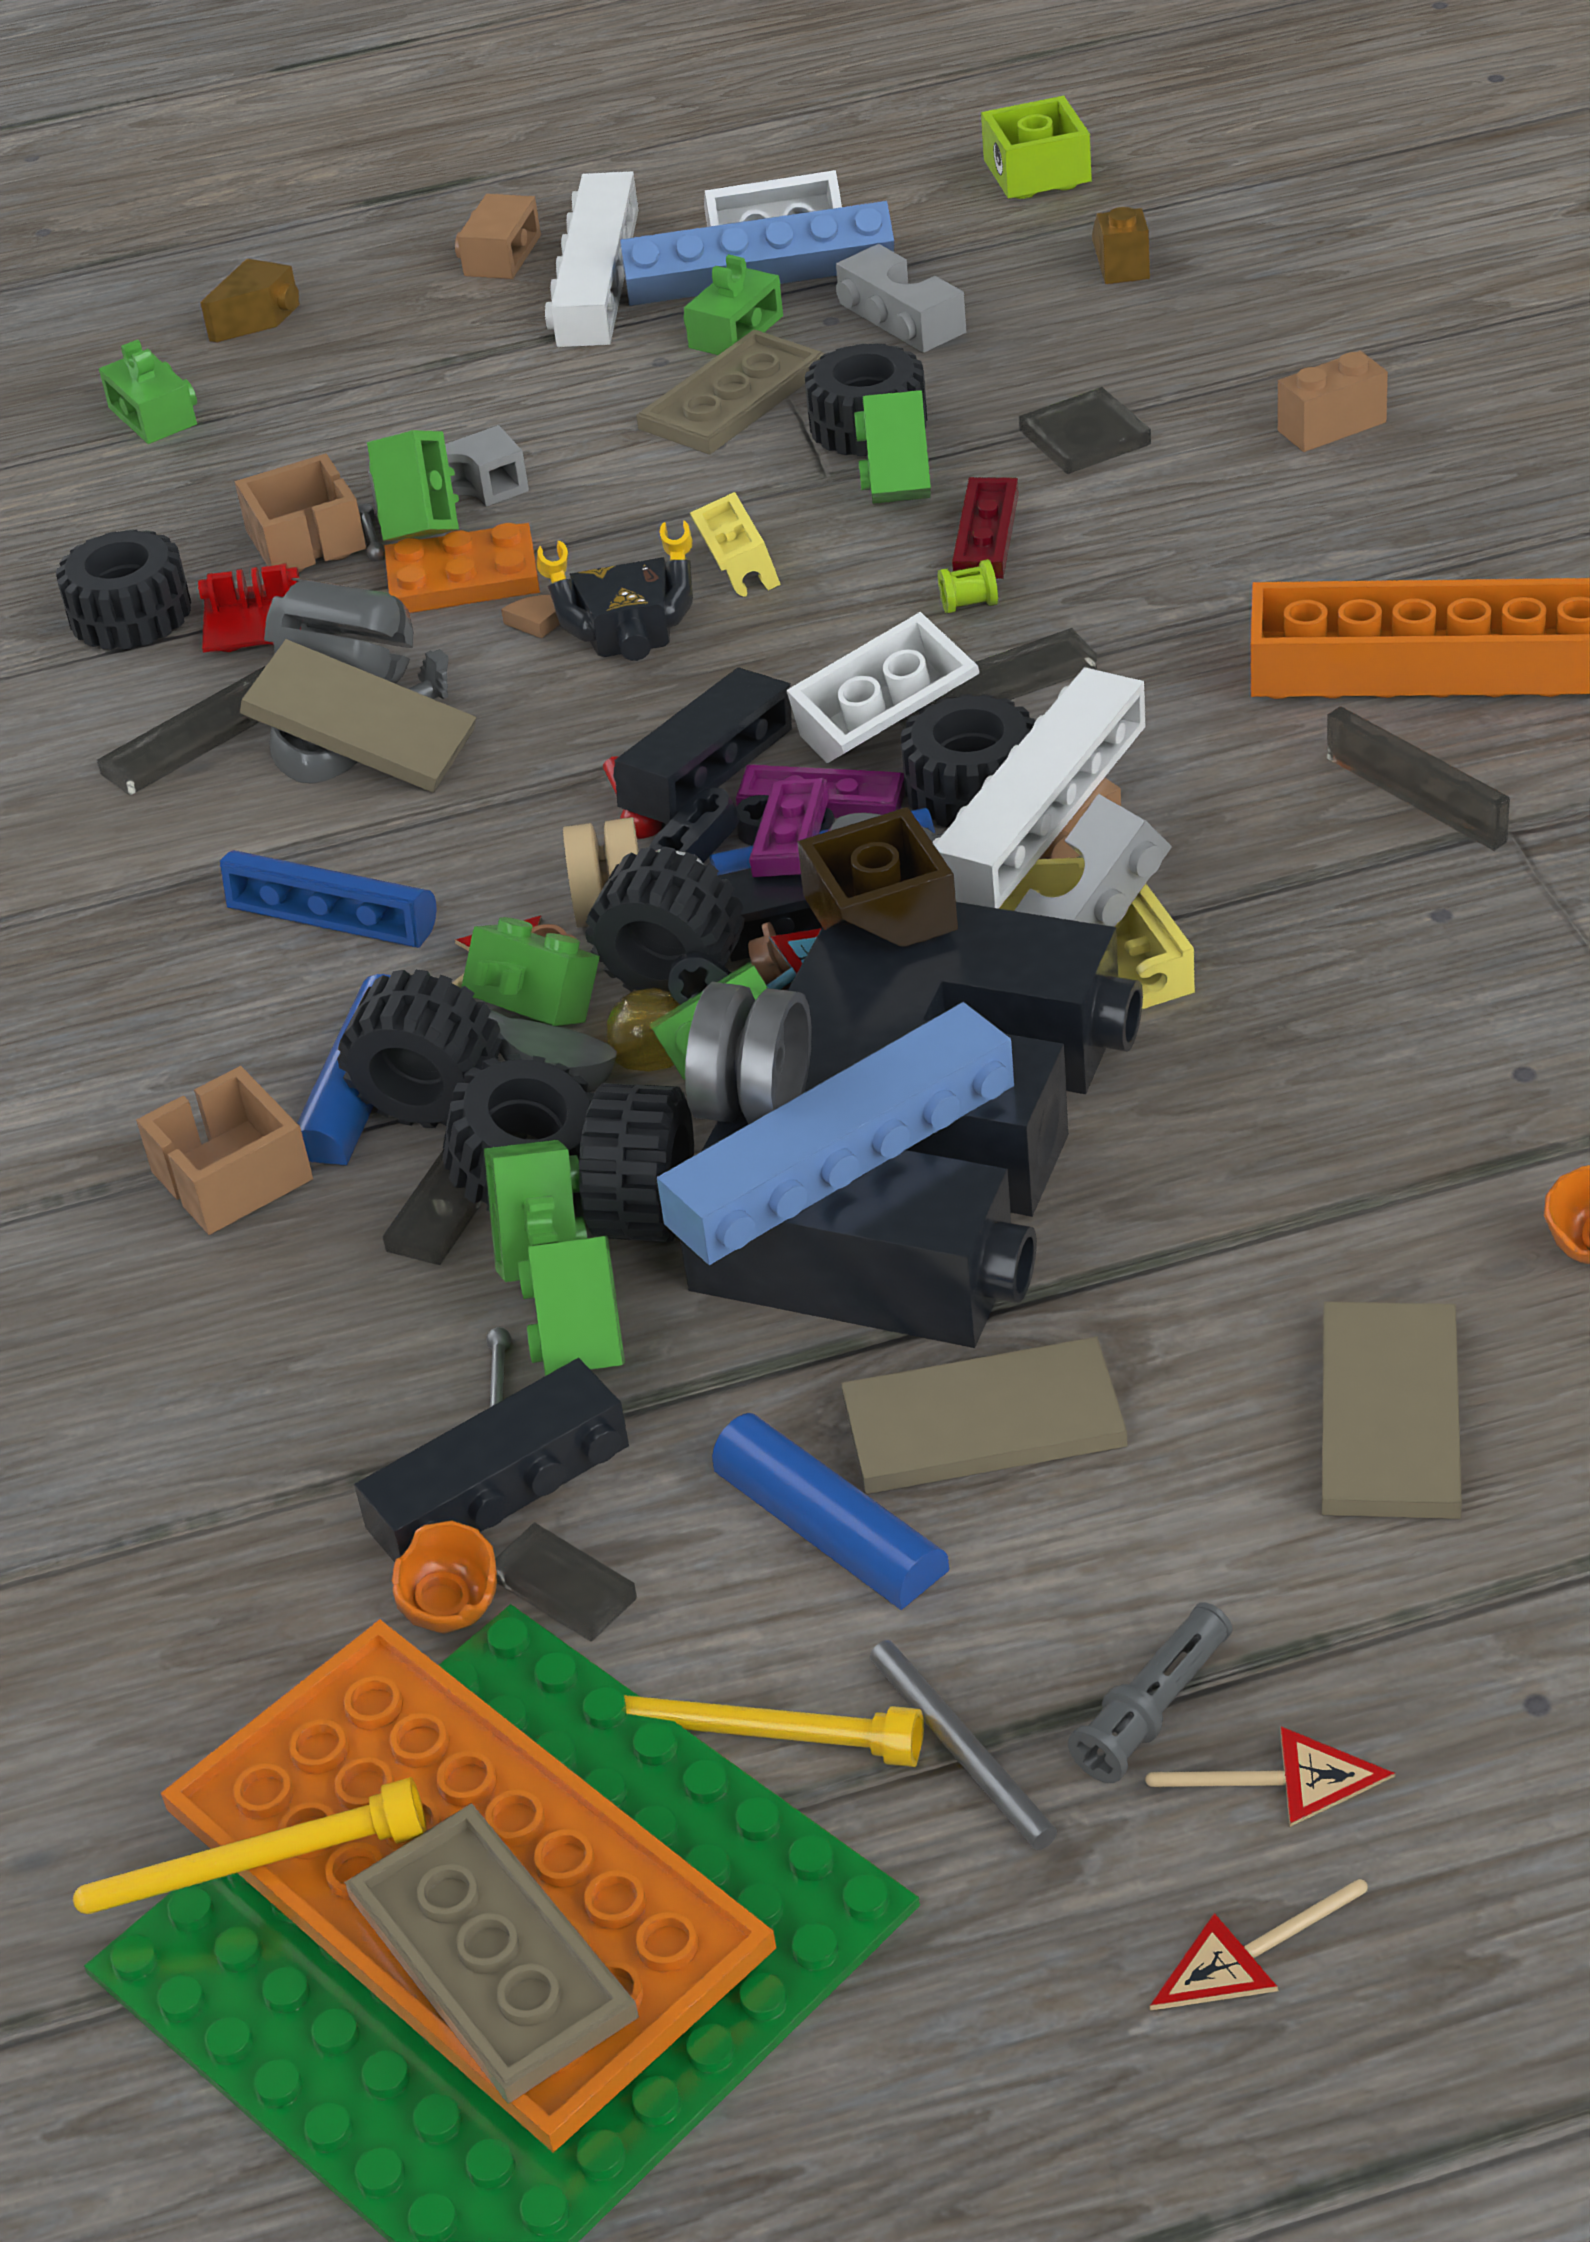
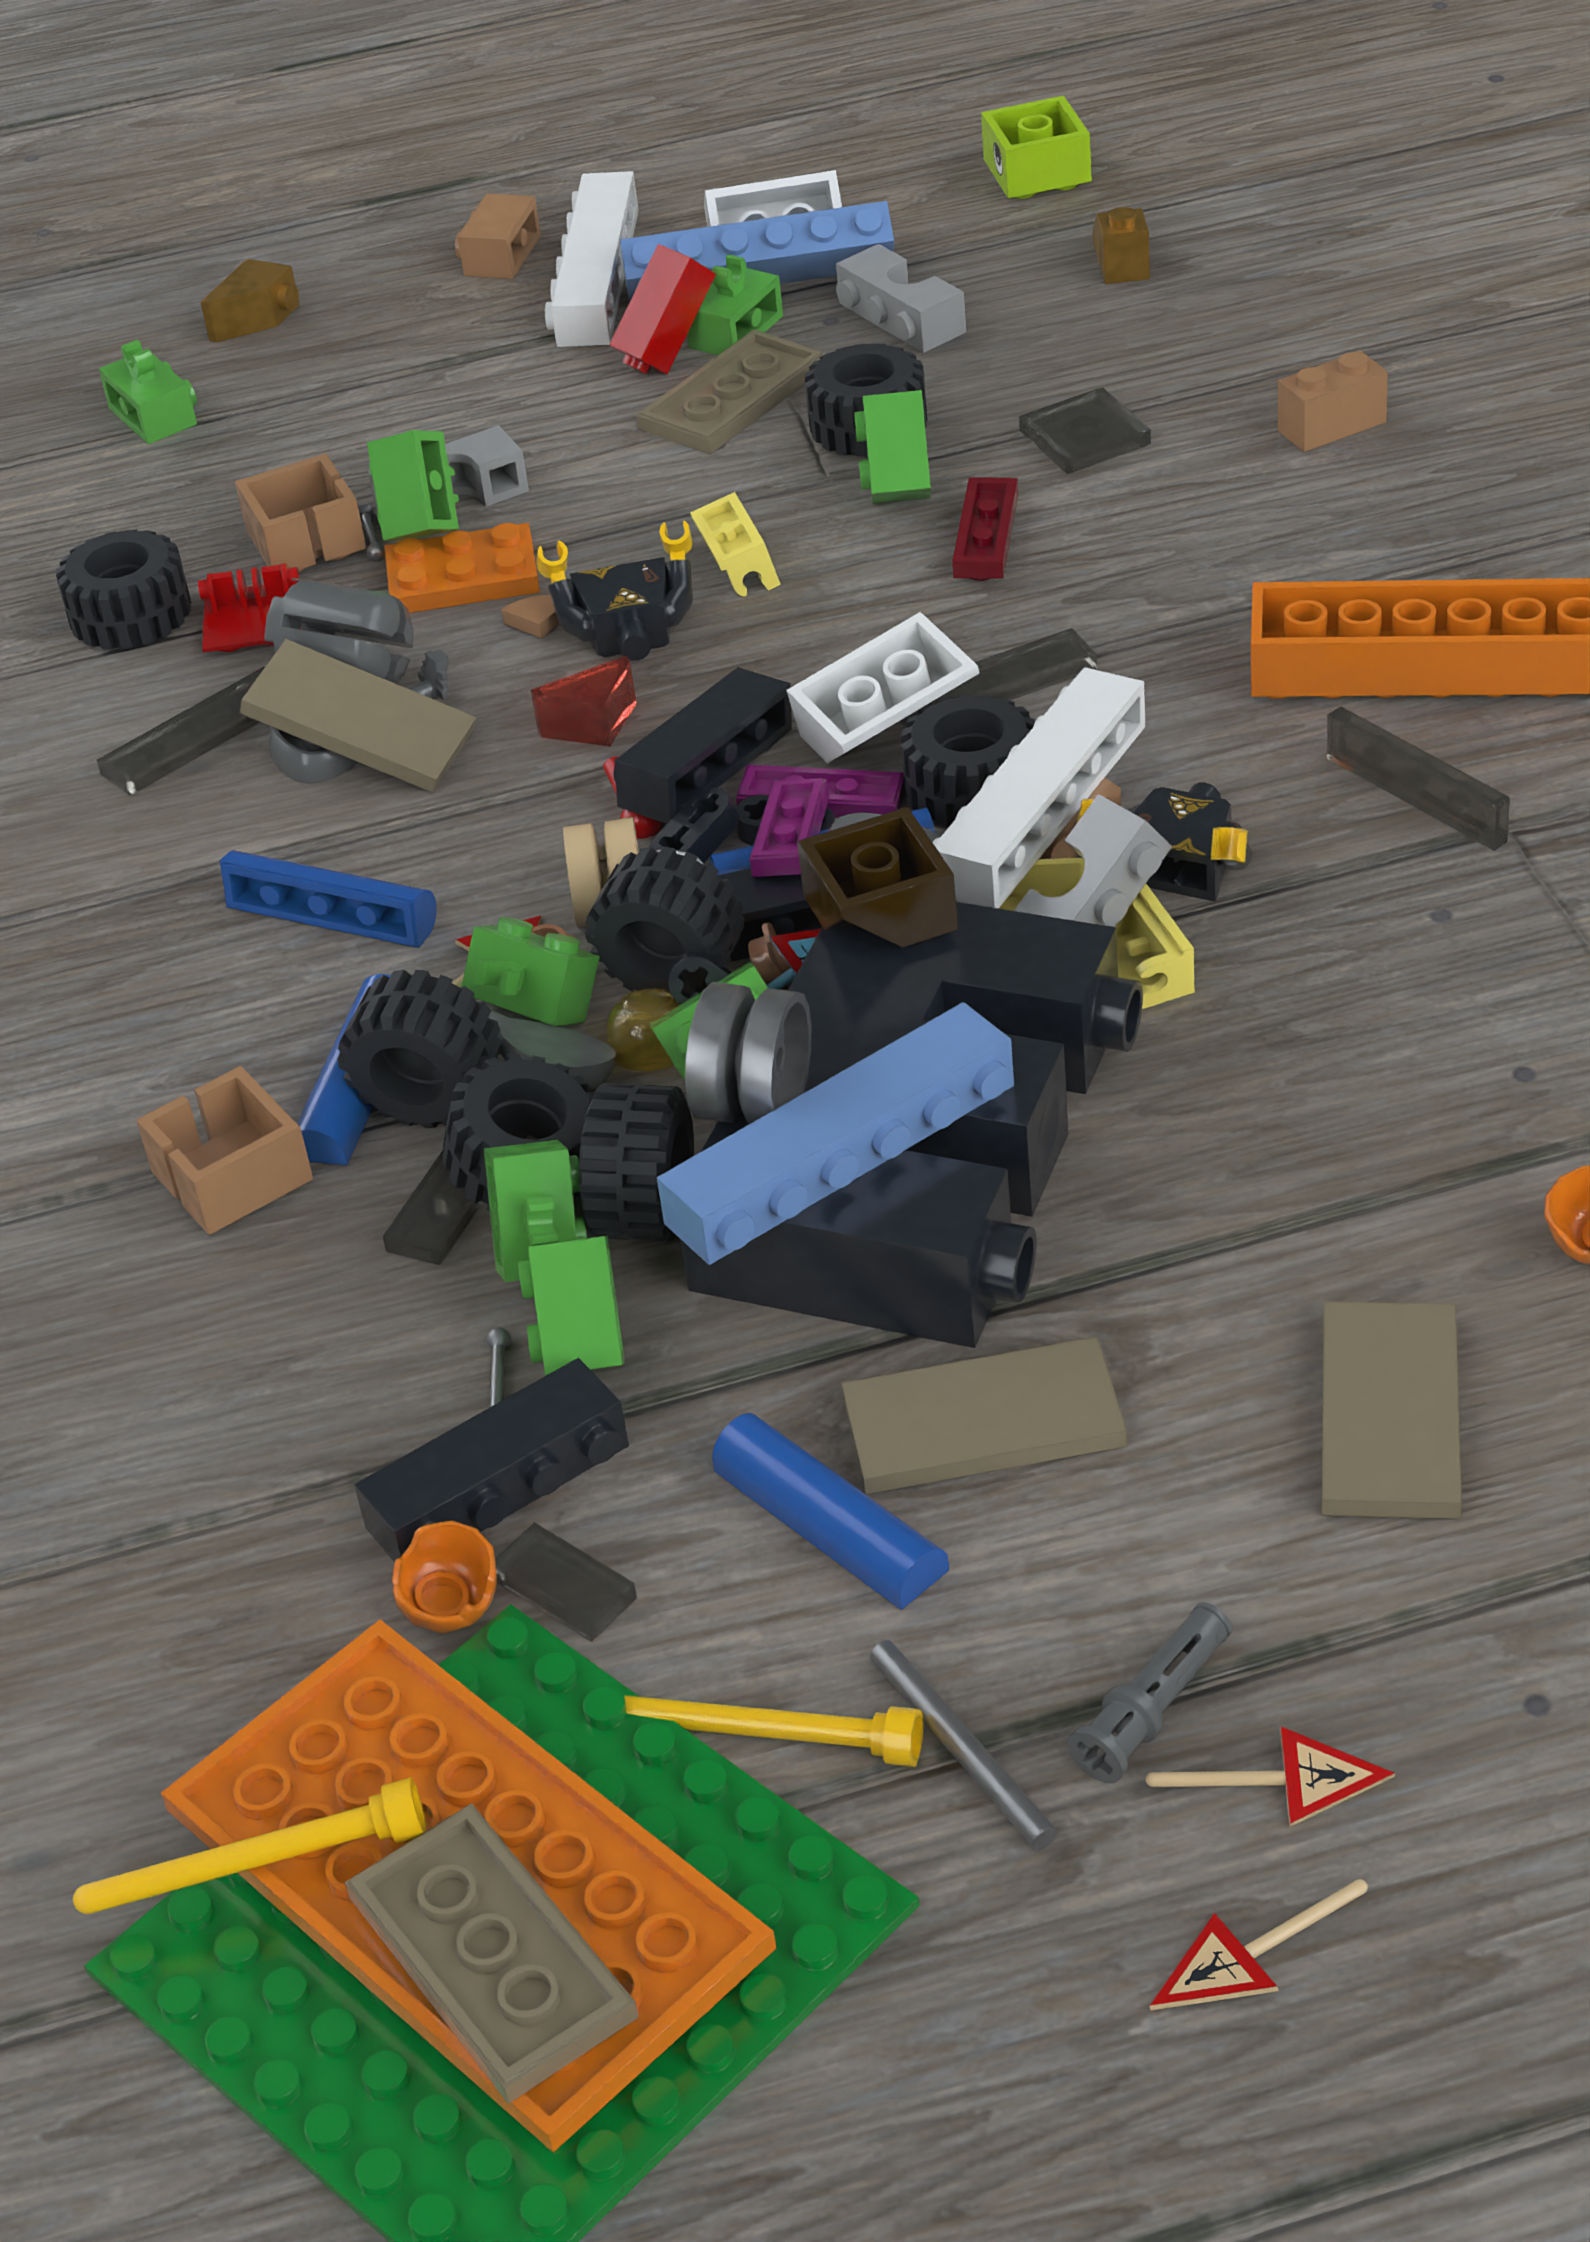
lime bush [938,559,998,613] -> none
none -> clear red slope [531,656,636,747]
none -> brick [609,244,716,375]
none -> black torso [1076,782,1252,902]

